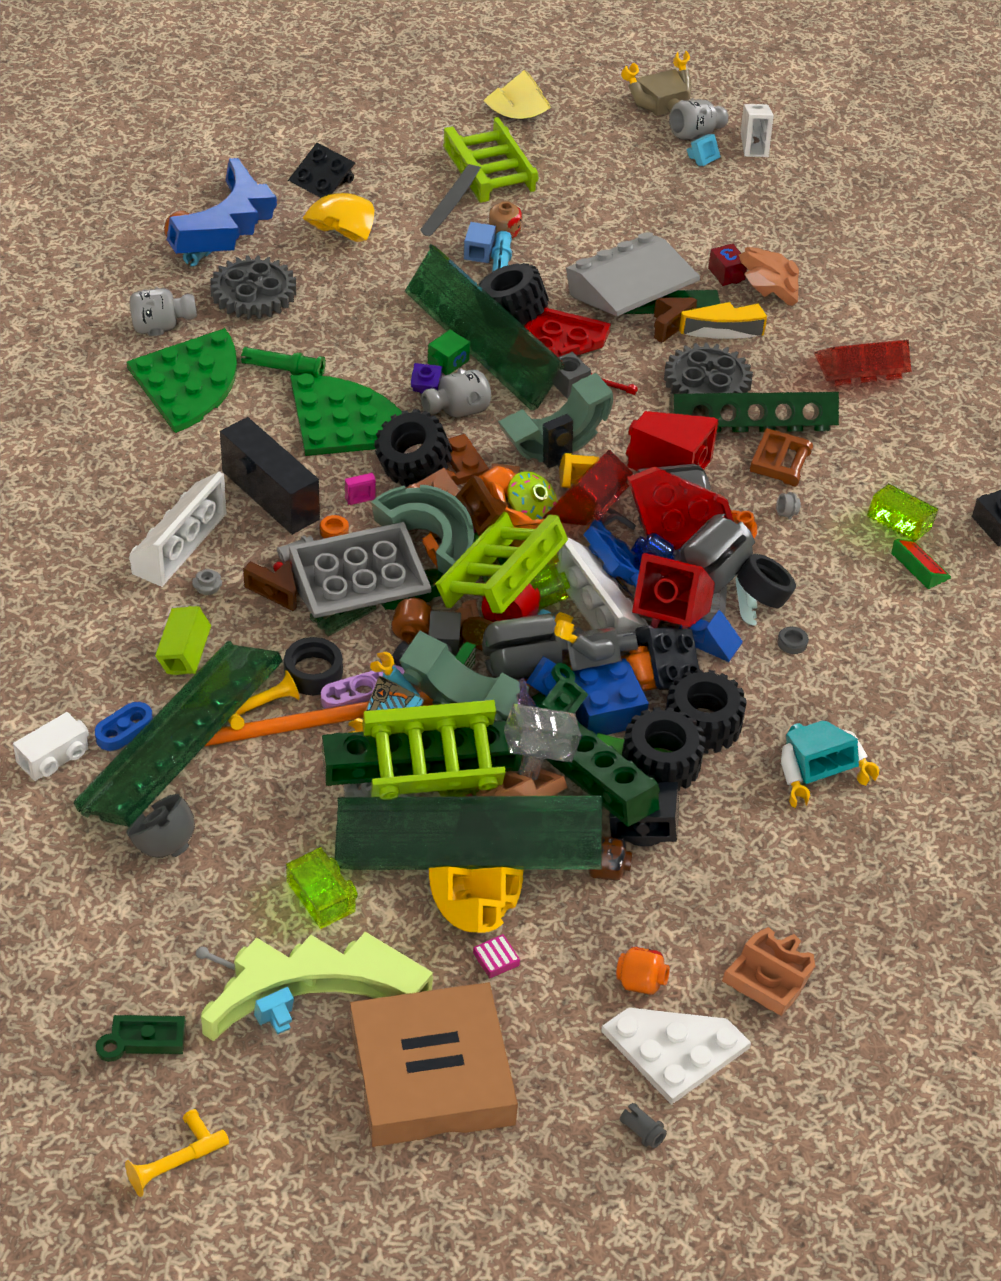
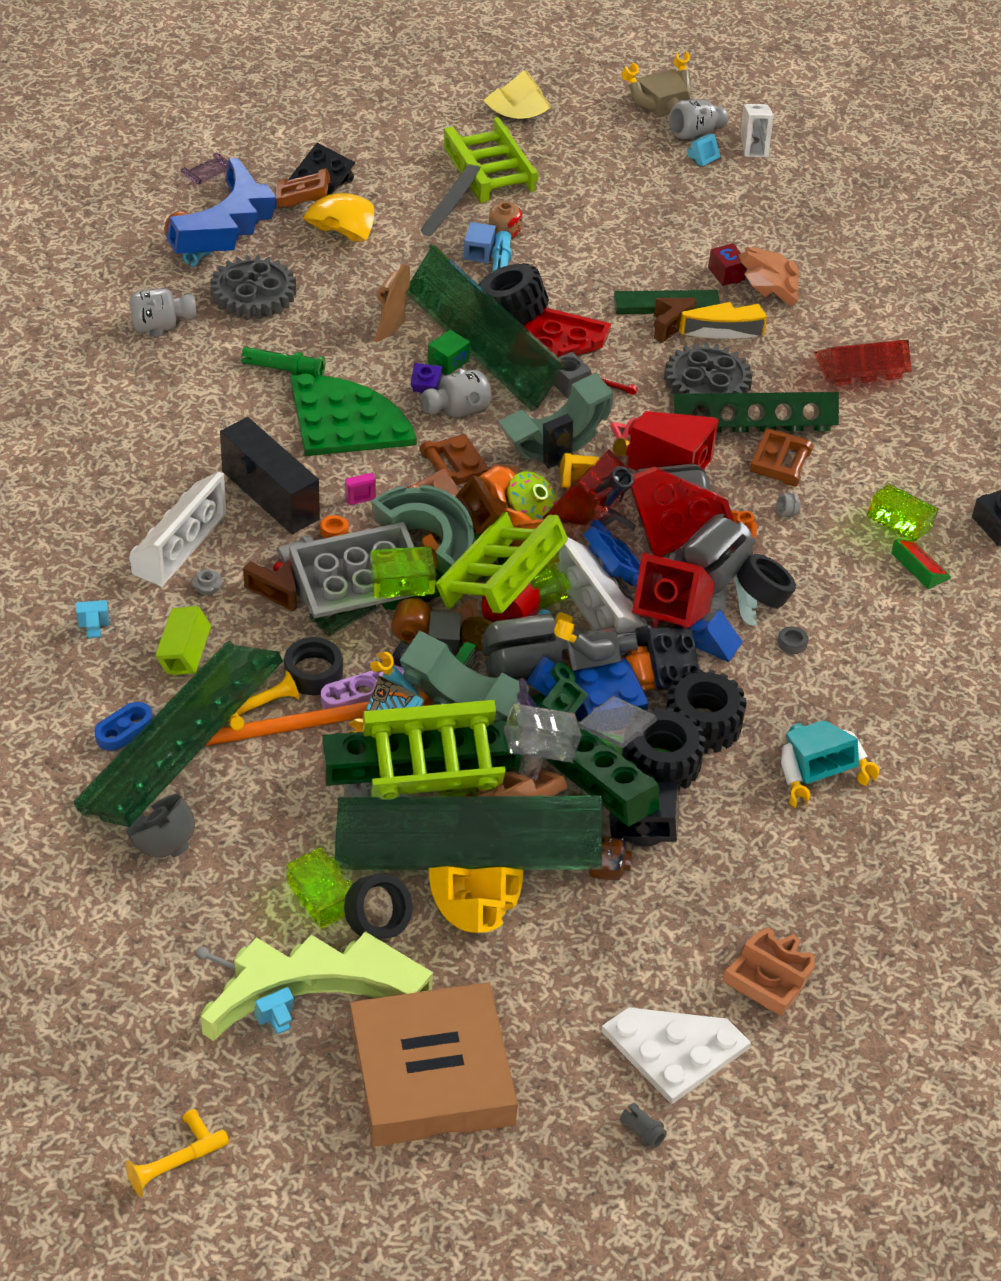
white brick [13,712,89,781] -> none
dark green hinge [96,1015,186,1062] -> none
green plate [126,328,237,433] -> none
black tyre [374,409,452,488] -> none
dark pink tile [473,934,520,979] -> none
light grey slope [566,232,700,316] -> none
orange head [616,947,670,995] -> none
clear blue head [631,533,675,568] -> none
none -> medium azure tile [76,600,110,638]
none -> piece [181,152,228,185]
none -> dark orange plate [276,168,331,208]
none -> black tyre [344,874,413,940]
none -> clear neon green brick [370,546,436,598]
none -> medium nougat panel [374,264,410,342]
none -> clear piece [579,696,657,749]
none -> black piece [594,466,634,506]
none -> piece [610,417,639,457]

